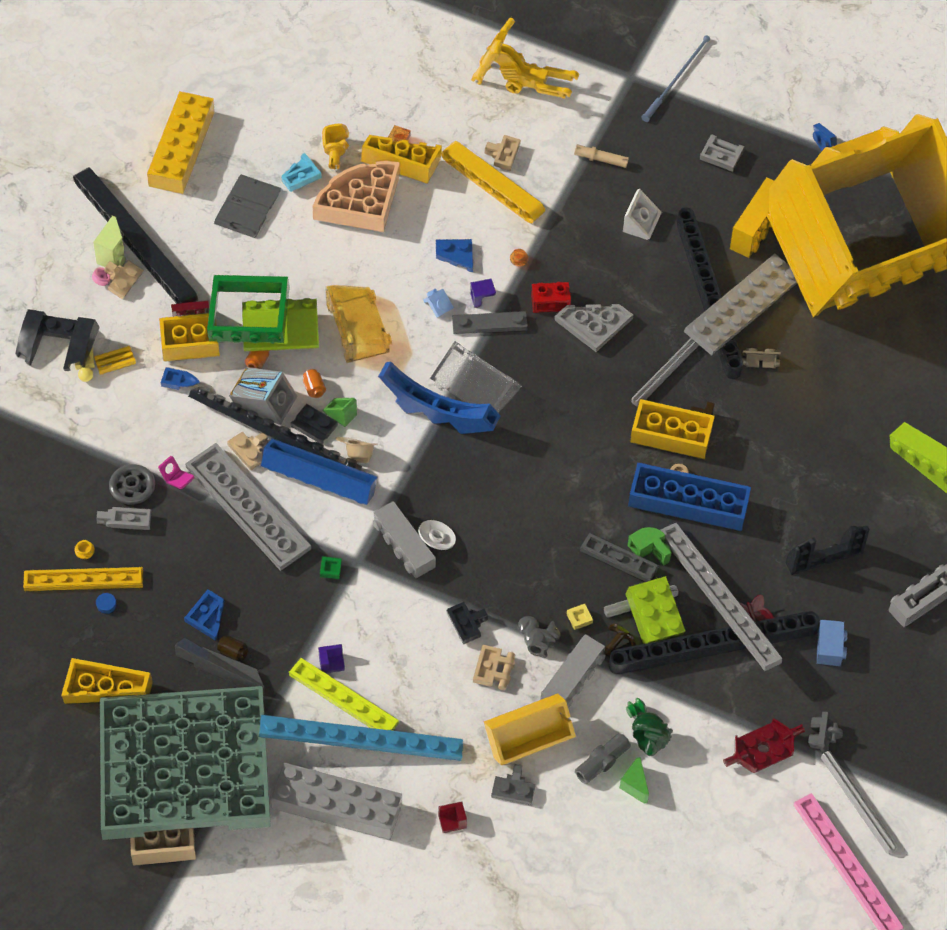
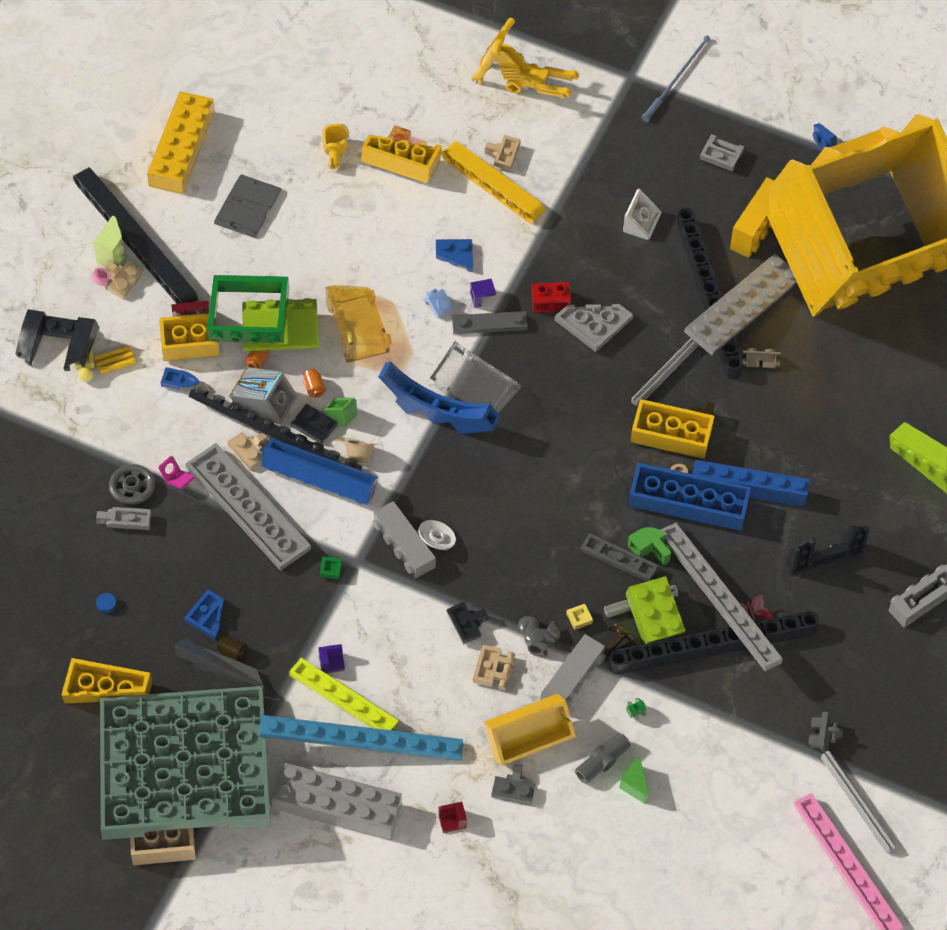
yellow tile [23,567,143,591] -> none
yellow plate [75,540,95,559] -> none
medium azure wing [281,153,322,192] -> none
light nougat brick [312,161,400,232] -> none
clear orange plate [510,249,528,266] -> none
tan pin [574,144,629,168] -> none
dark green hair [632,712,673,756] -> none
dark red plate [723,718,805,773] -> none
medium blue brick [817,620,847,666] -> none
none -> blue brick [693,460,810,507]

